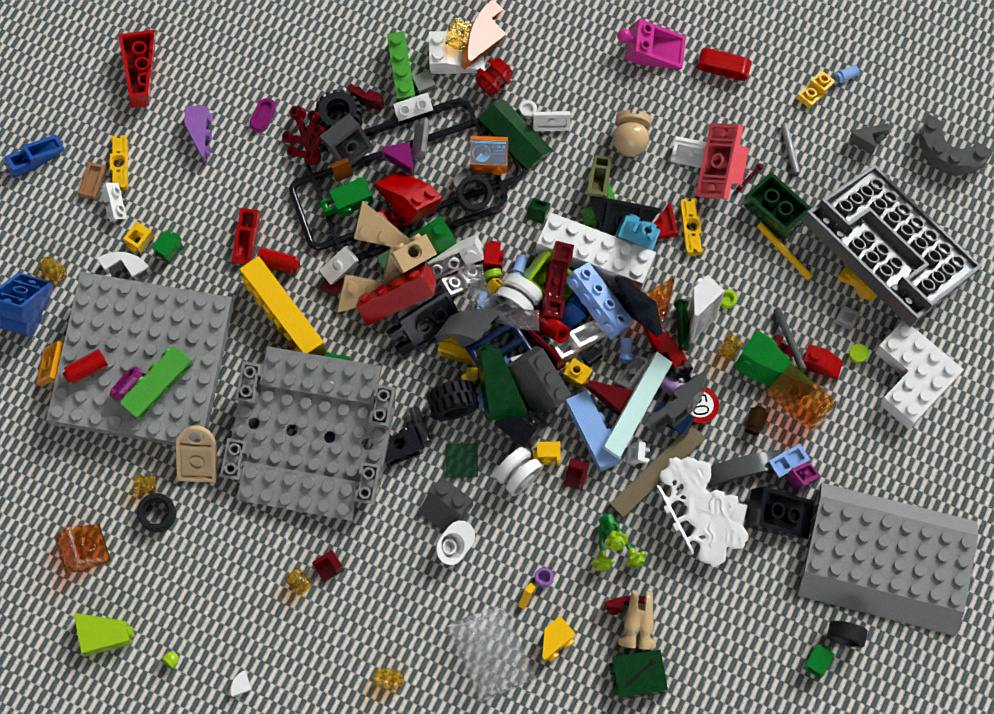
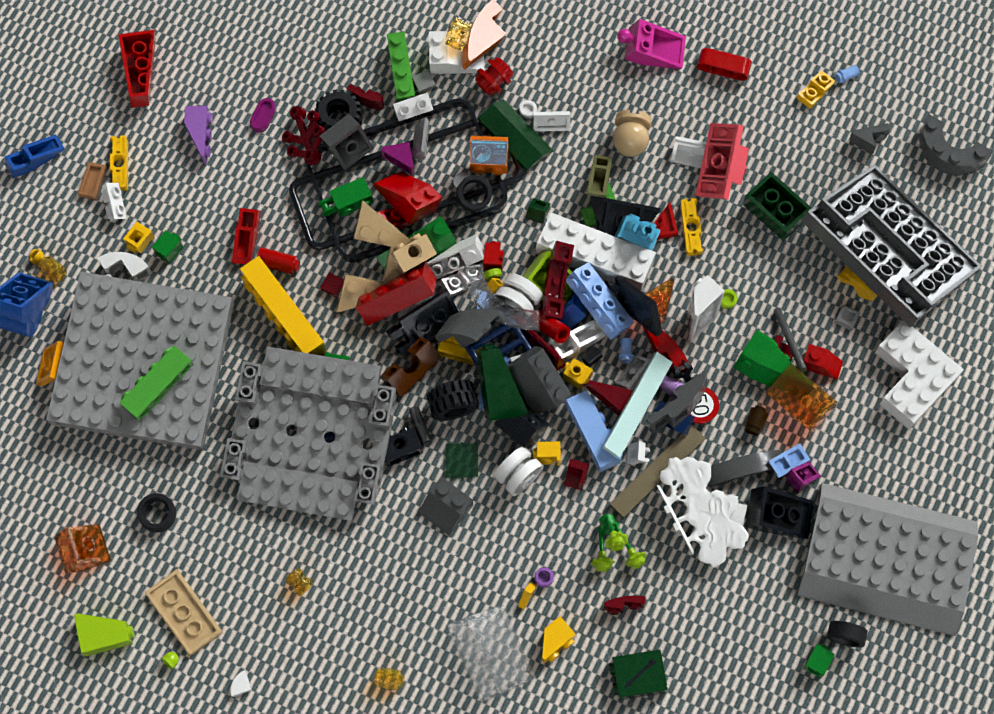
red brick [62,349,108,385] -> none
magenta tile [110,366,142,401] -> none
clear yellow wheel [133,474,157,494] -> none
tan tile [176,426,217,483] -> none
dark red panel [312,550,344,582] -> none
white brick [319,246,359,285] -> none
dark orange tile [330,158,354,182] -> none
white piece [436,520,475,565] -> none
yellow piece [461,367,478,385] -> none
light blue pin [510,254,528,276] -> none
tan piece [618,590,656,649] -> none
dark green axle [674,299,690,351] -> none
clear yellow wheel [717,334,744,361] -> none
dark red hinge [736,163,763,192] -> none
yellow bar [757,222,813,281] -> none
light grey bar [780,123,800,175] -> none
lime tile [848,344,869,364] -> none
none -> yellow hinge [29,249,45,265]
none -> tan tile [144,569,223,657]
none -> reddish brown arch [380,337,441,396]

